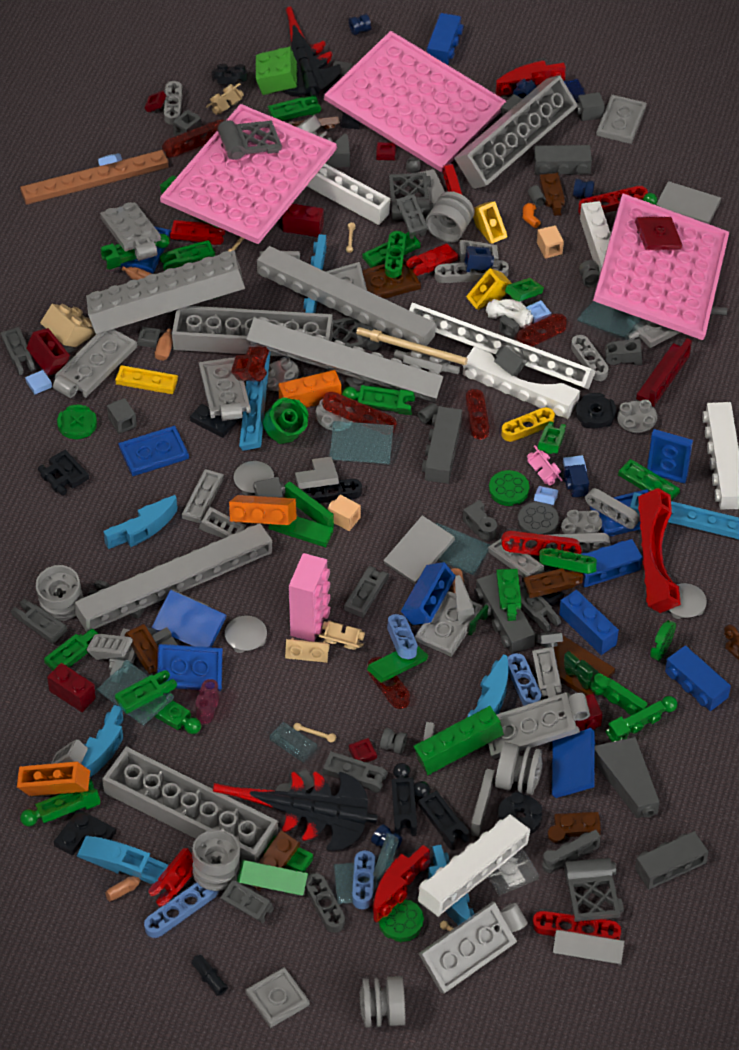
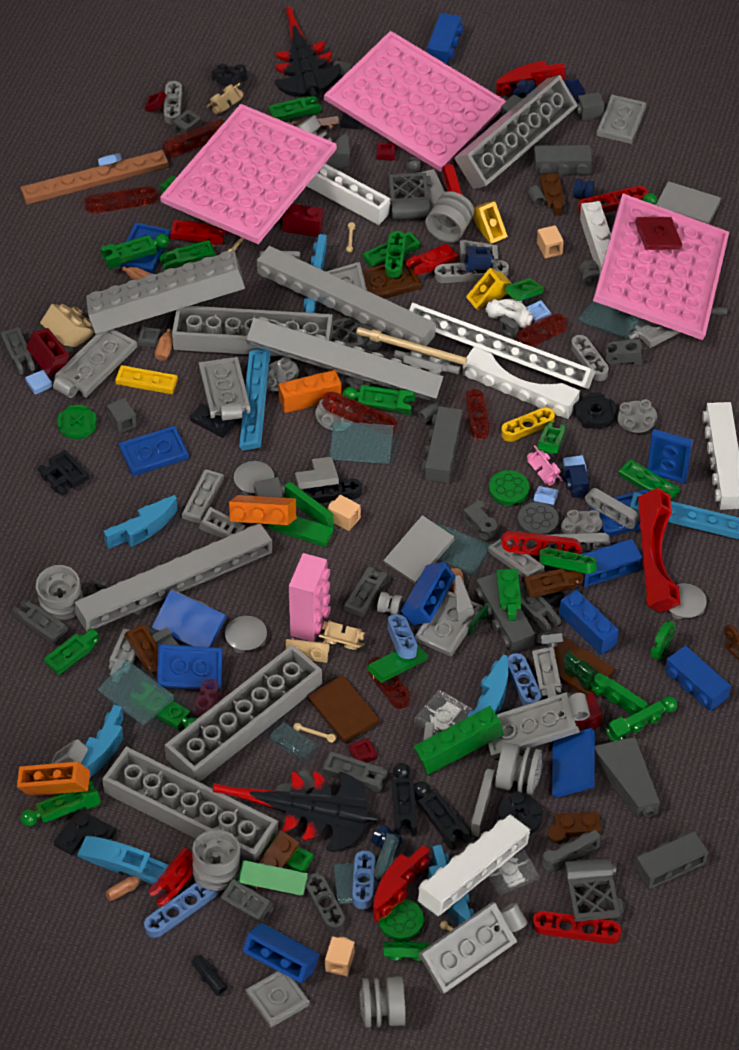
dark red brick [47,663,96,712] -> none
light grey slope [87,634,133,660] -> none
light grey hinge [100,202,161,261] -> none
green hinge [115,670,177,714] -> none
dark grey piece [217,120,282,160] -> none
clear red brick [231,347,269,381] -> none
bright green brick [256,47,297,95] -> none
green brick [262,397,309,444] -> none
dark blue wheel [348,14,371,35] -> none
dark grey wheel [380,728,407,754] -> none
dark grey hinge [396,194,428,239] -> none
dark grey brick [494,345,529,376] -> none
orange arm [522,203,541,228] -> none
light grey tile [553,929,624,964] -> none
dark red fence [636,338,692,407] -> none
none -> clear red beam [85,186,157,214]
none -> light grey brick [165,644,322,782]
none -> blue brick [243,923,320,983]
none -> reddish brown tile [307,675,380,744]
none -> light nougat brick [325,937,354,976]
none -> light grey wheel [377,592,403,615]
none -> green plate [384,941,430,961]
none -> clear tile [414,690,473,735]

